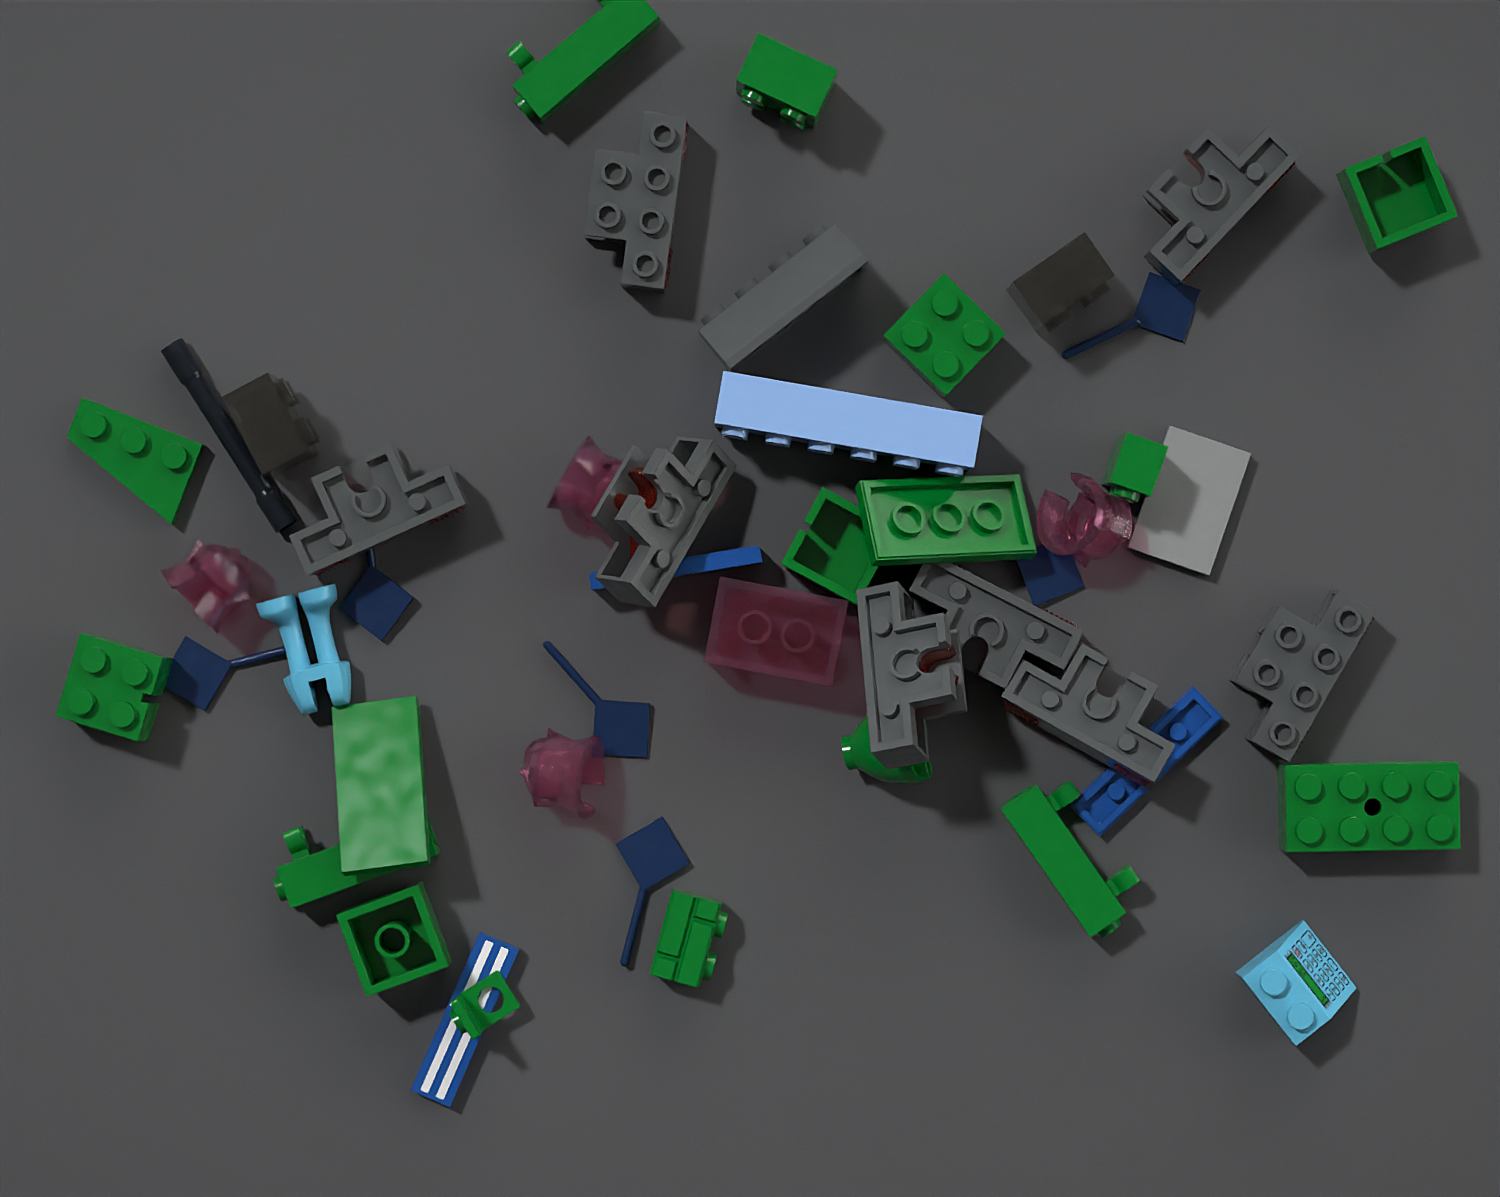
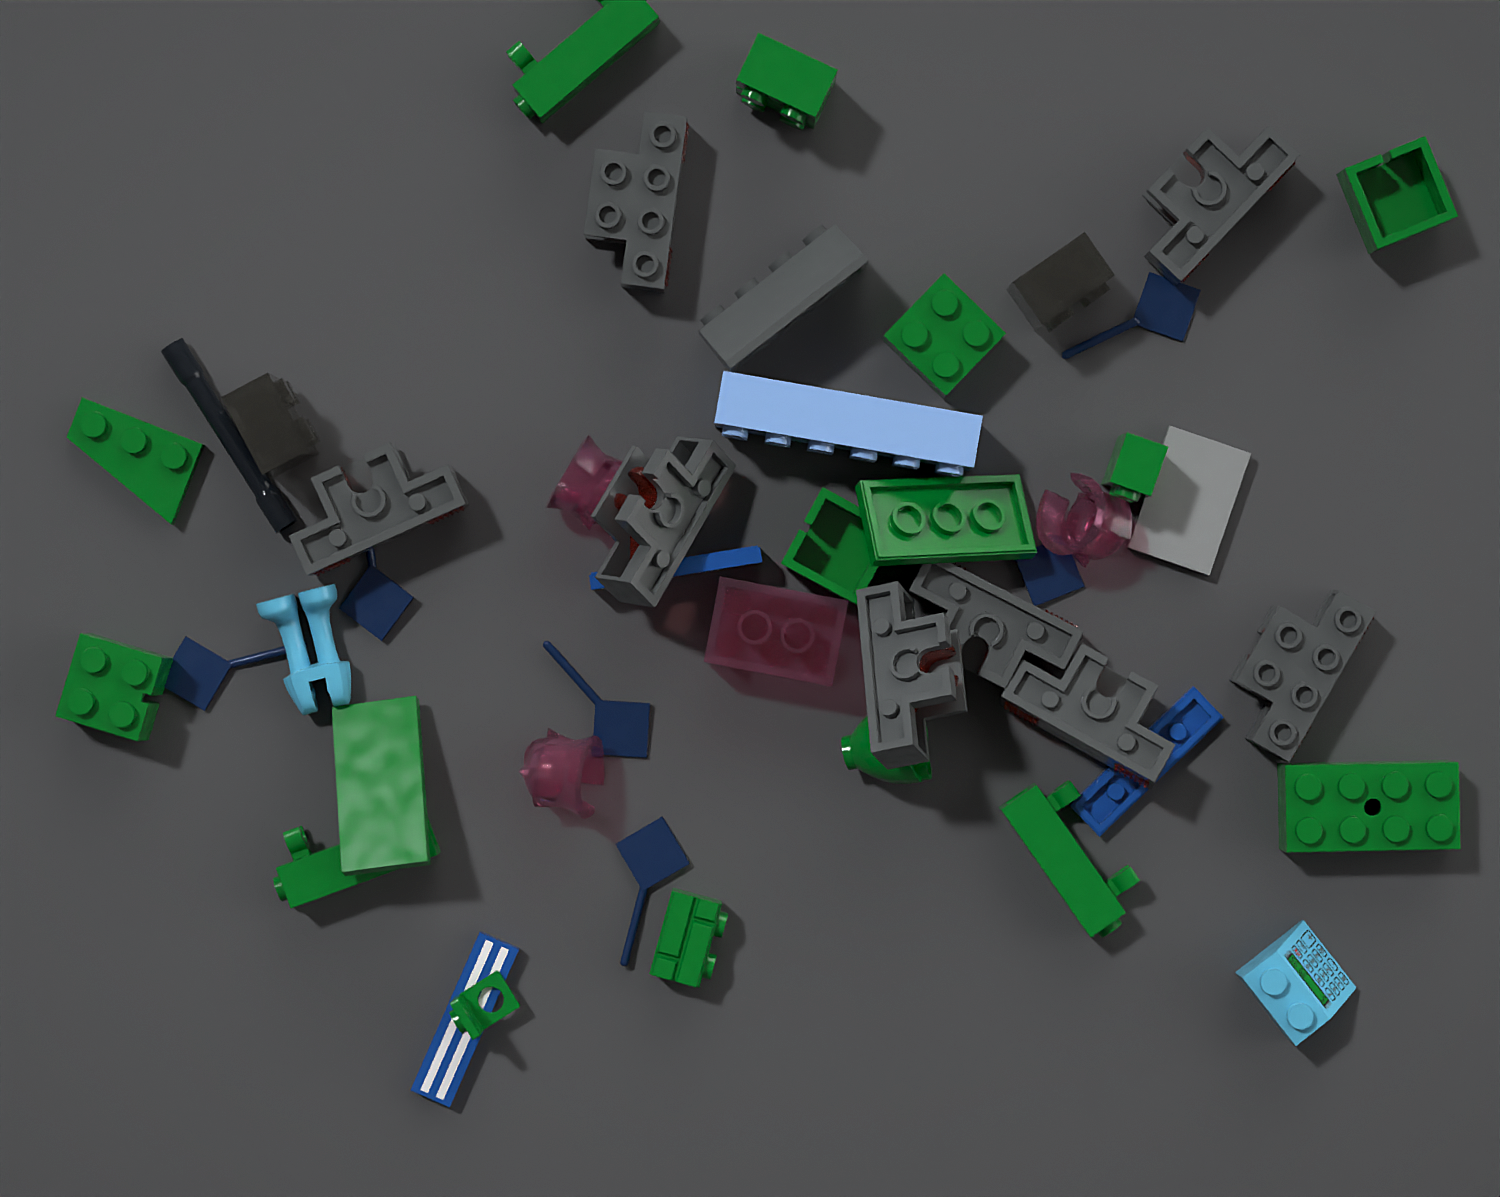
clear pink helmet [160,540,252,634] -> none
green brick [336,881,452,997] -> none

